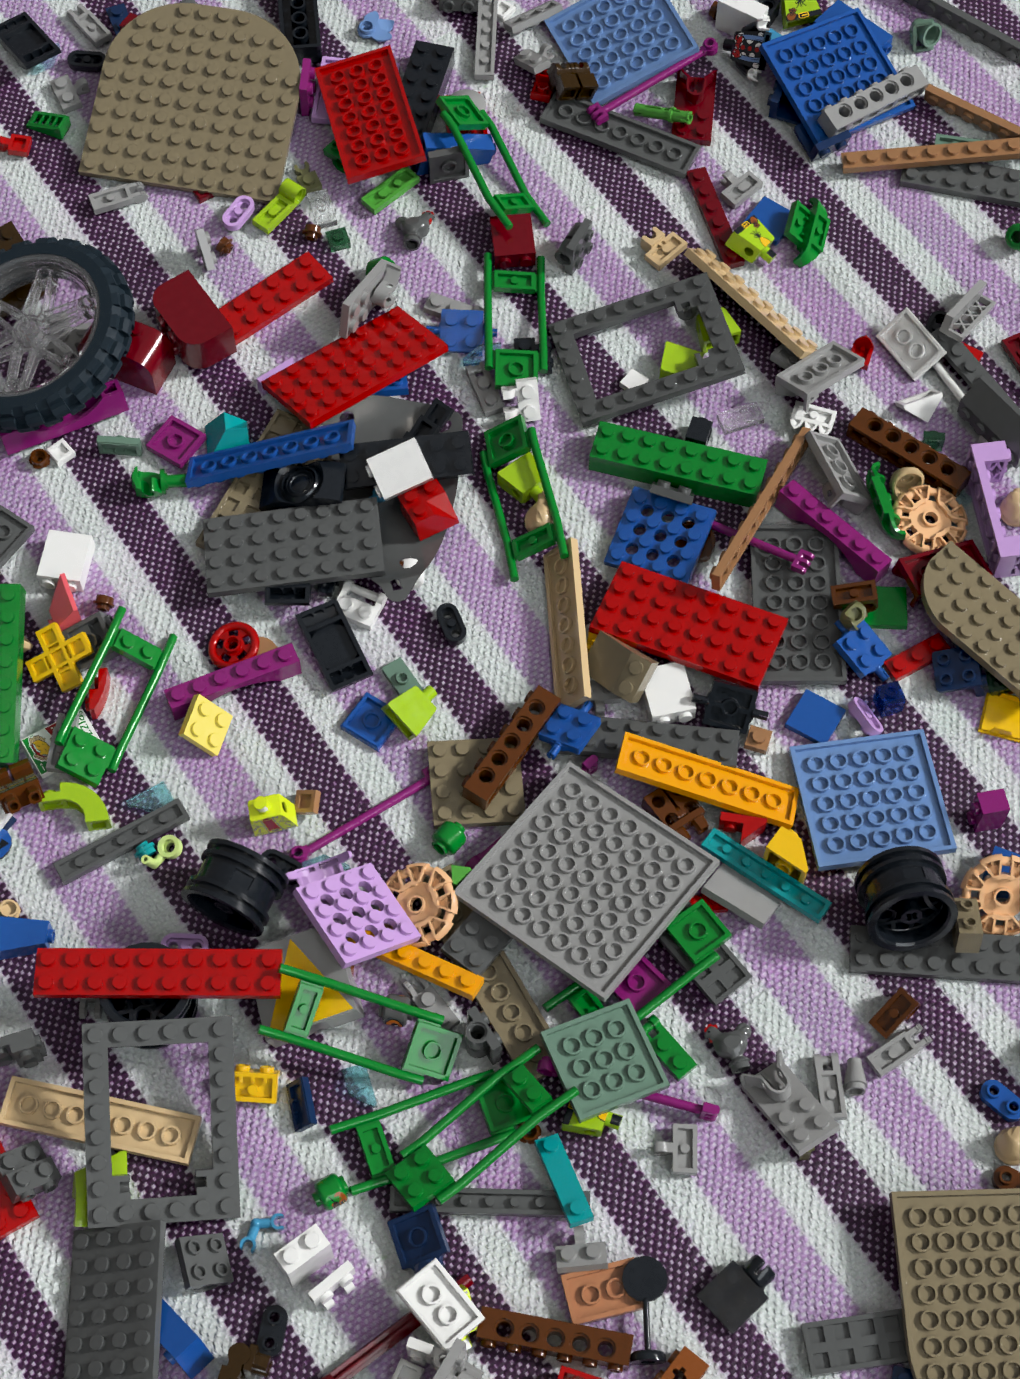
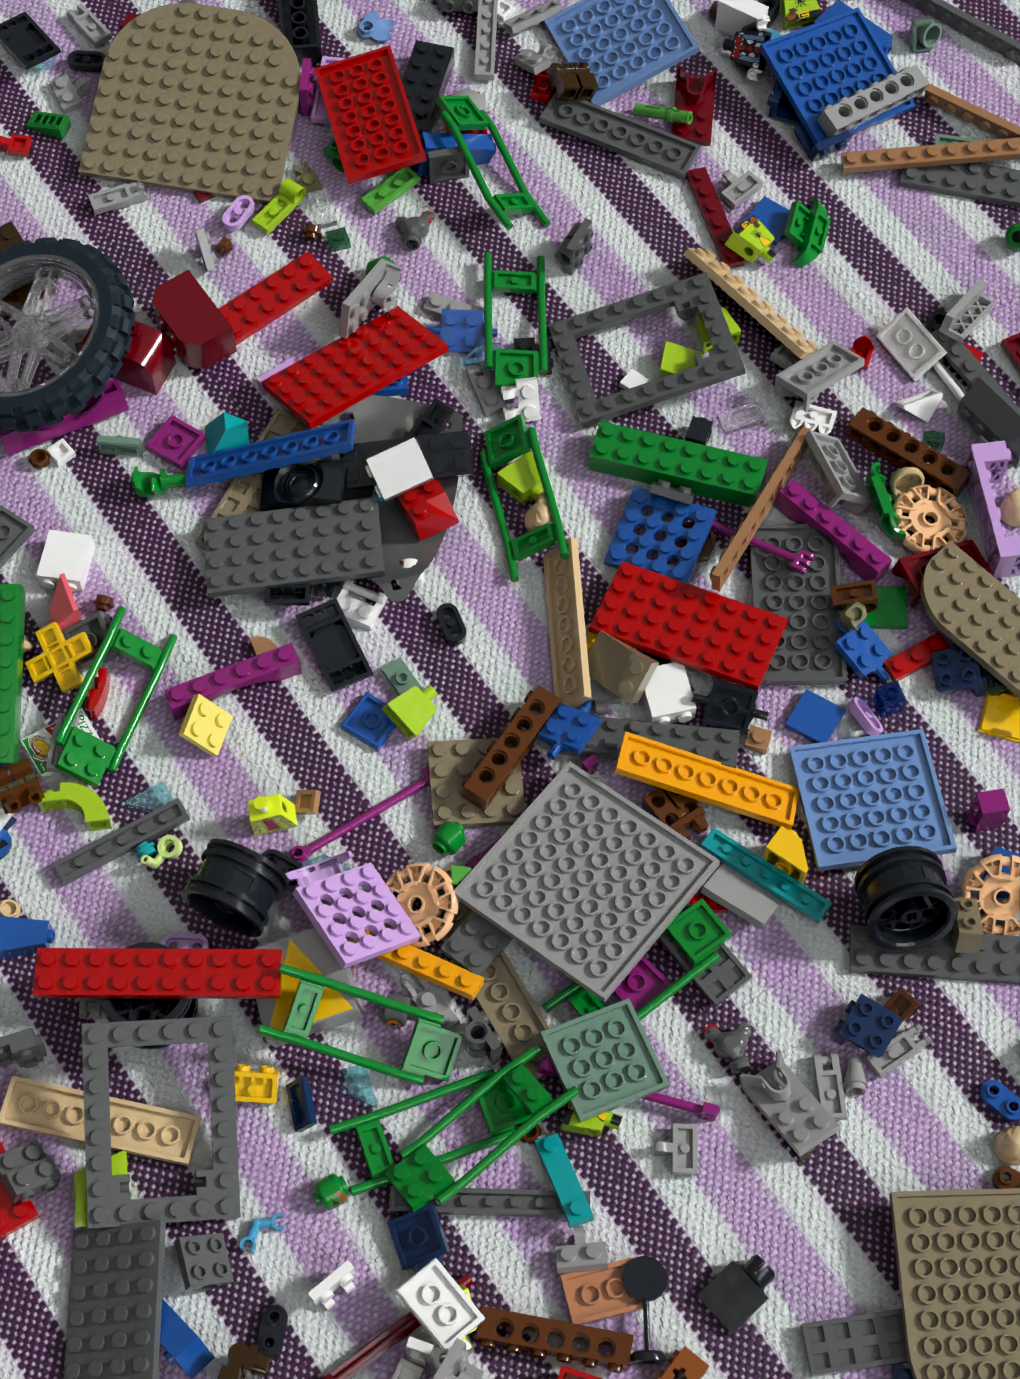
dark blue plate [105,3,128,36] -> none
red plate [208,622,260,669] -> none
white brick [274,1223,334,1288] -> none
dark red brick [490,213,536,269] -> none
magenta hinge [586,38,718,125] -> none
tan plate [640,227,688,271] -> none
green plate [642,1014,697,1082] -> none
red slope [718,811,767,846] -> none
none -> dark blue bracket [833,993,902,1058]

